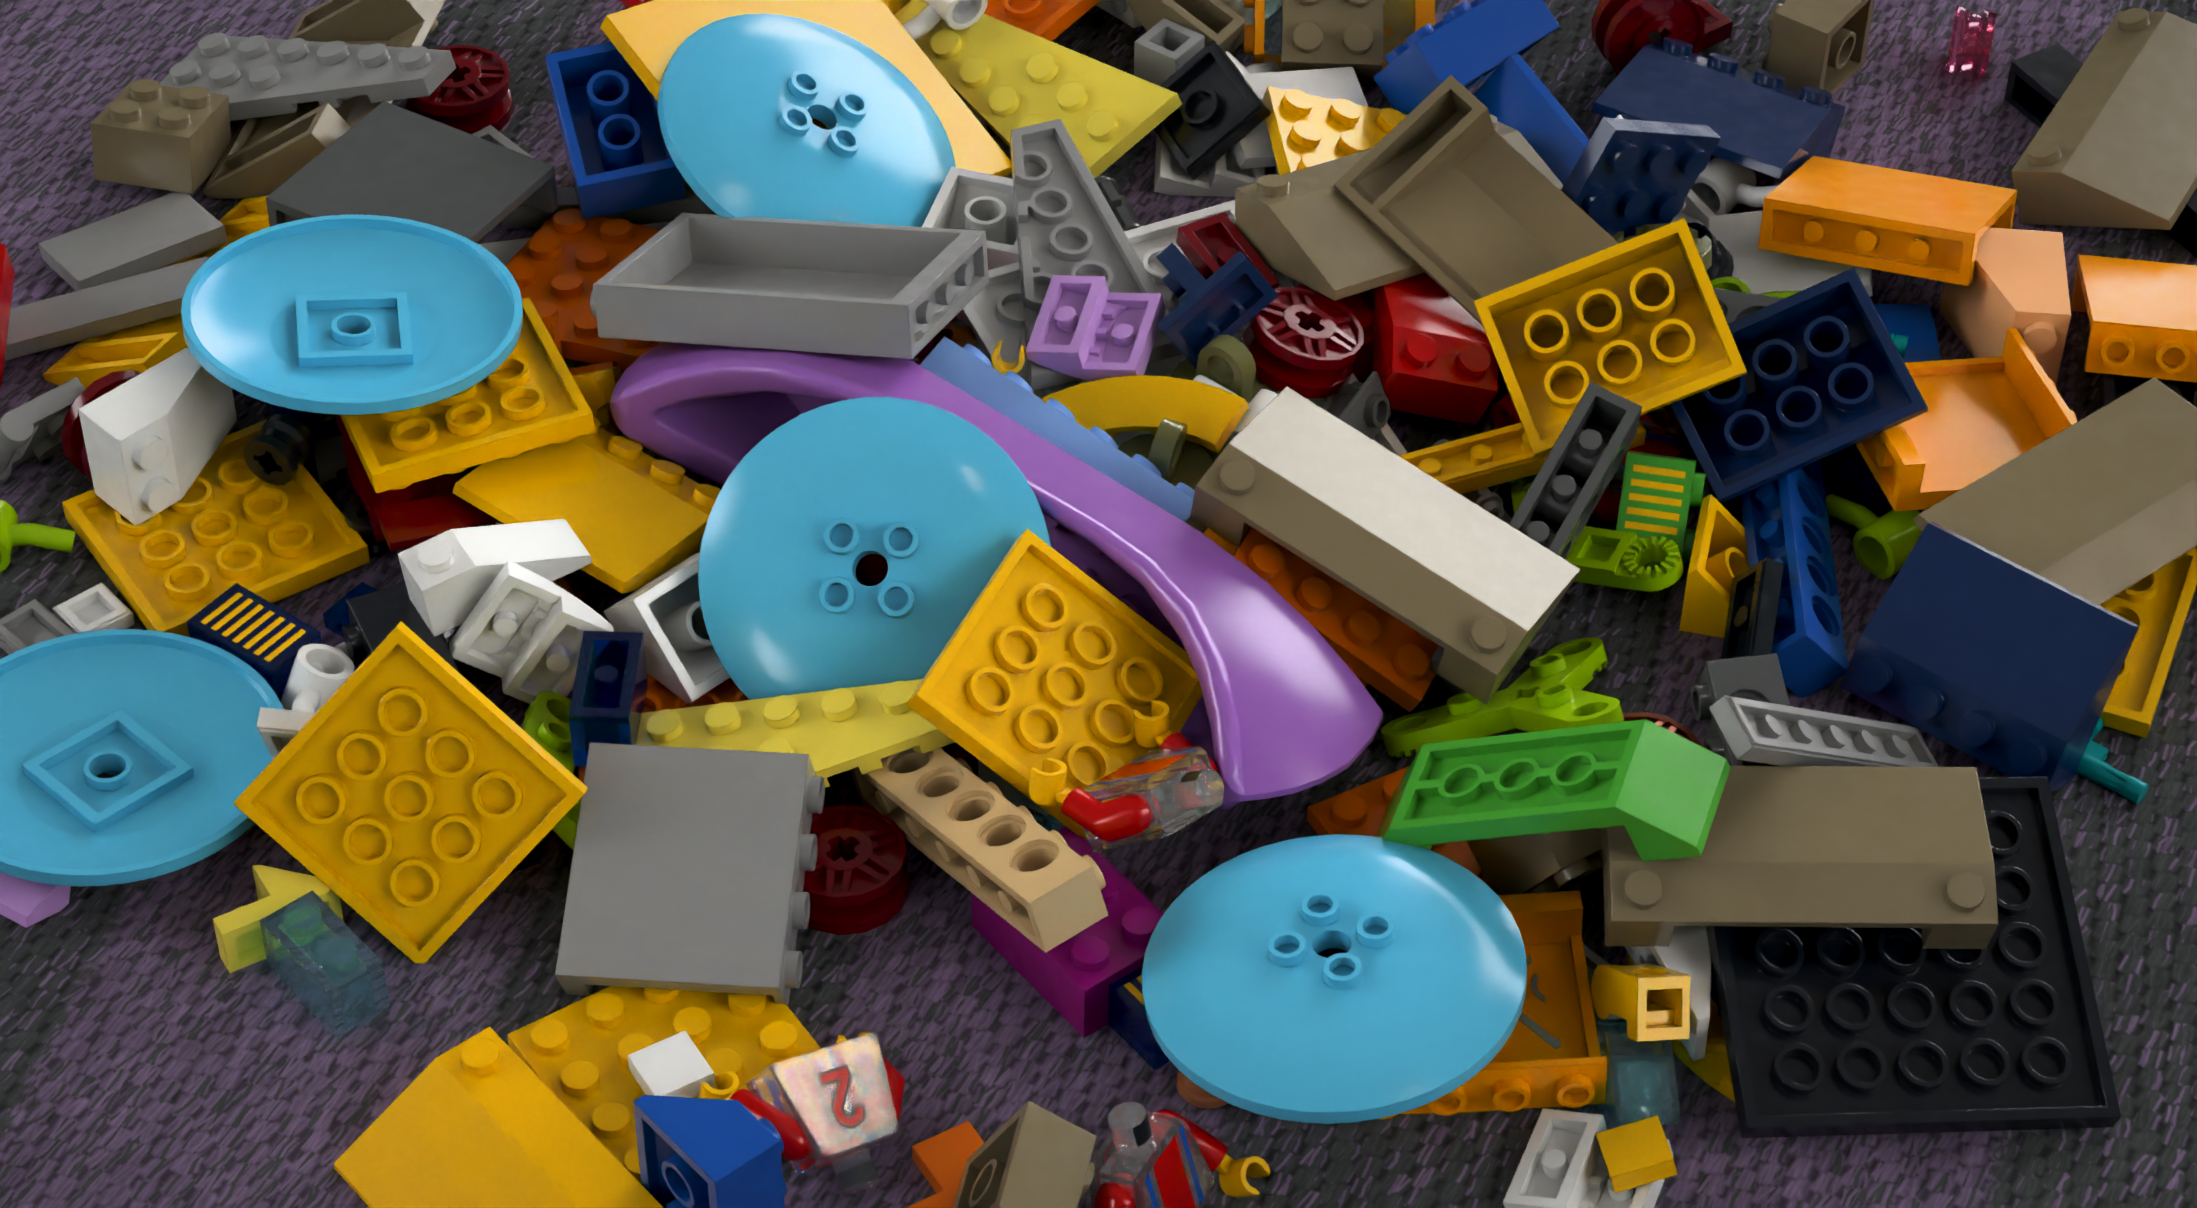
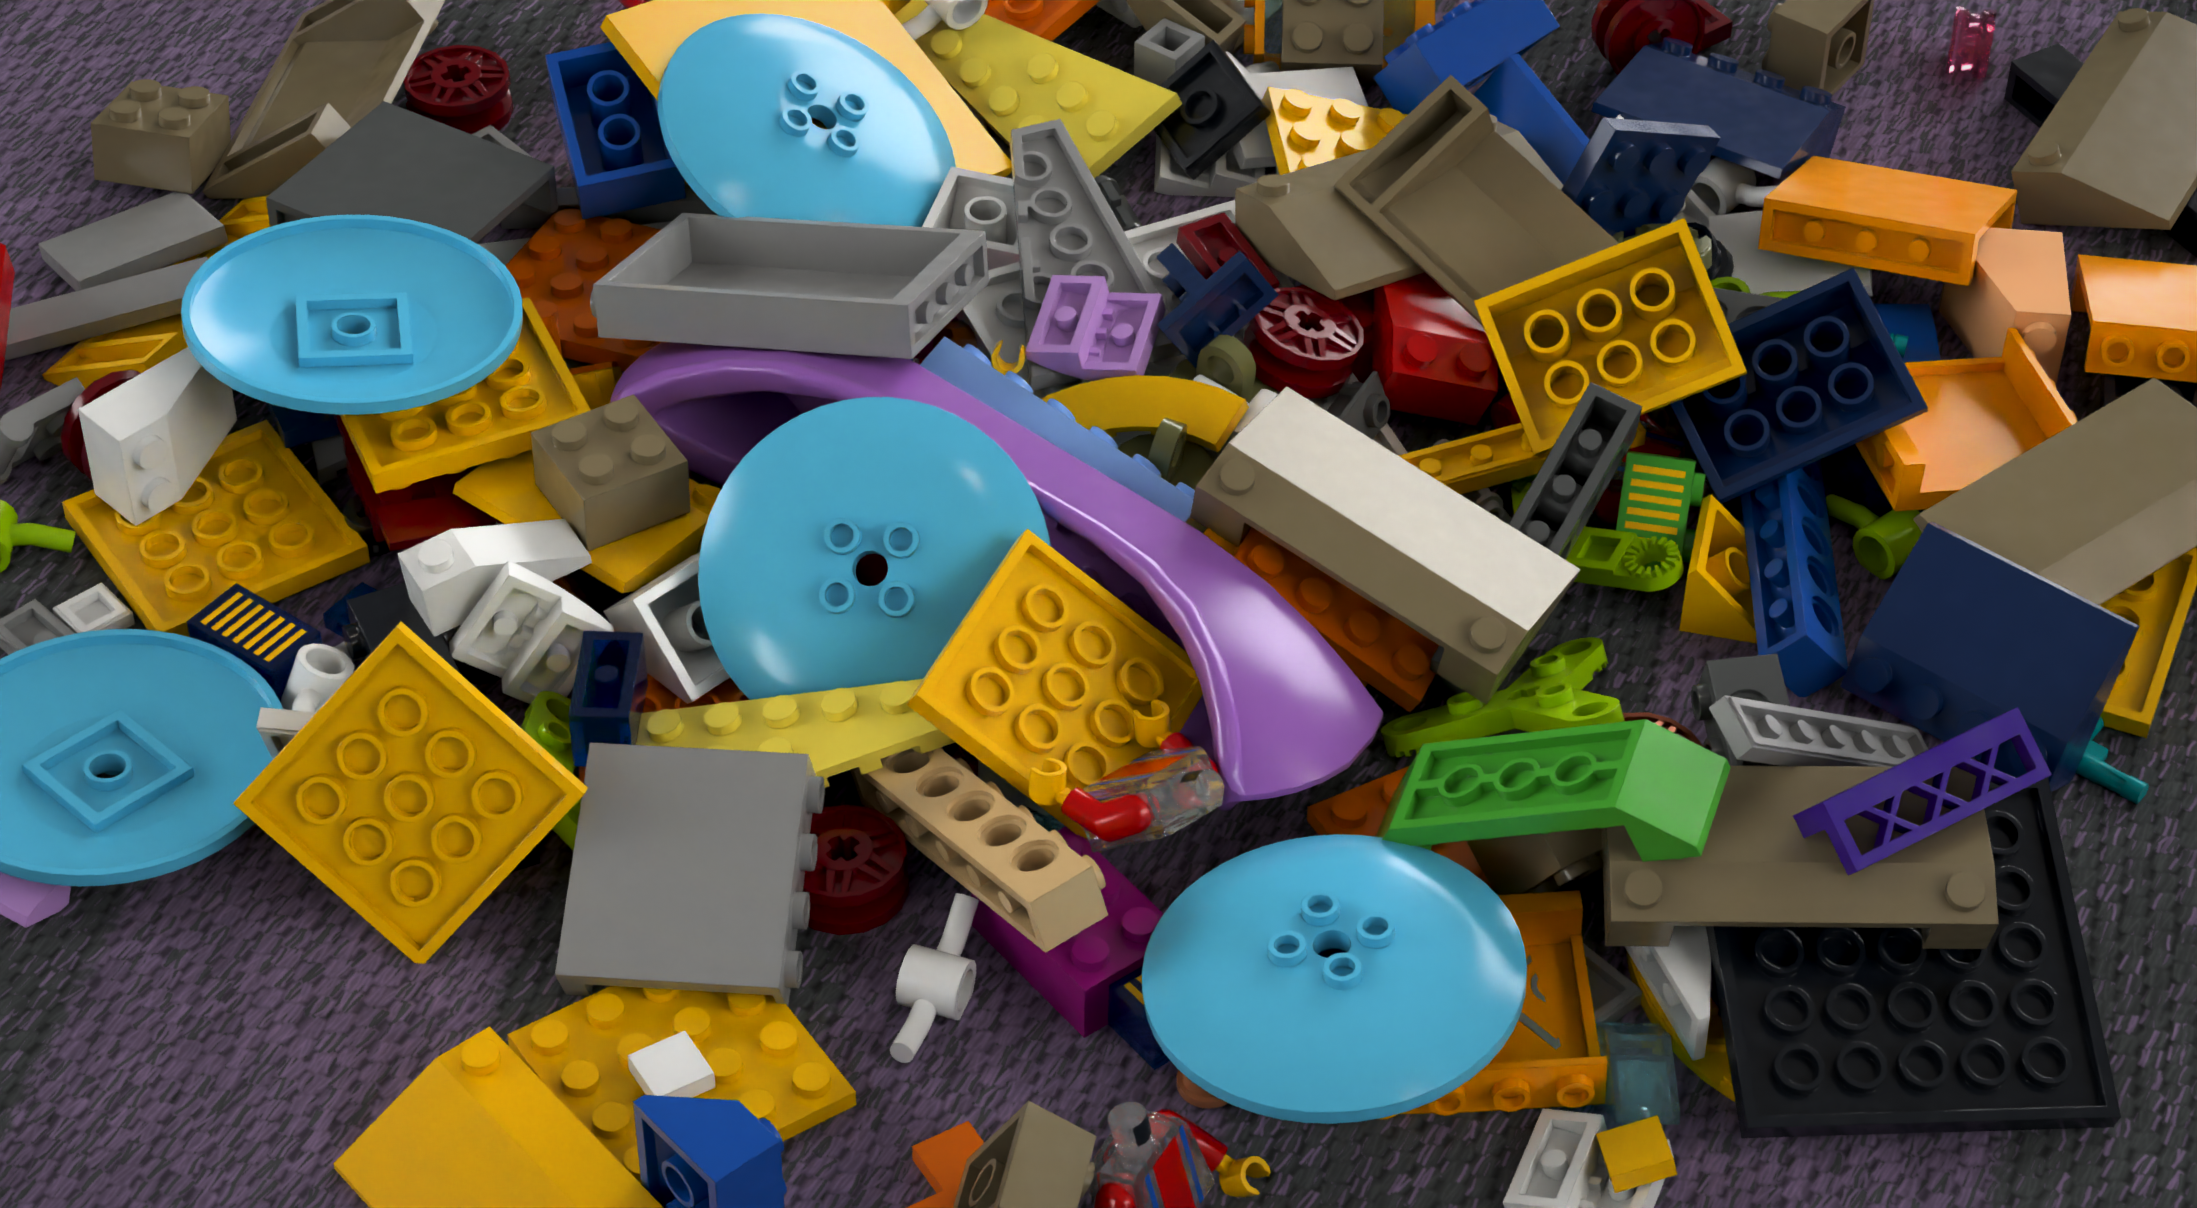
light grey wing [160,33,456,121] -> none
light yellow slope [213,865,345,973] -> none
black wheel [243,414,315,485] -> none
clear light blue brick [260,890,390,1040] -> none
clear torso [699,1032,905,1198] -> none
yellow leg [1591,963,1690,1042] -> none
black tile [1721,557,1784,659] -> none
none -> dark tan brick [531,394,690,551]
none -> white piece [890,893,979,1063]
none -> dark purple fence [1793,707,2052,875]

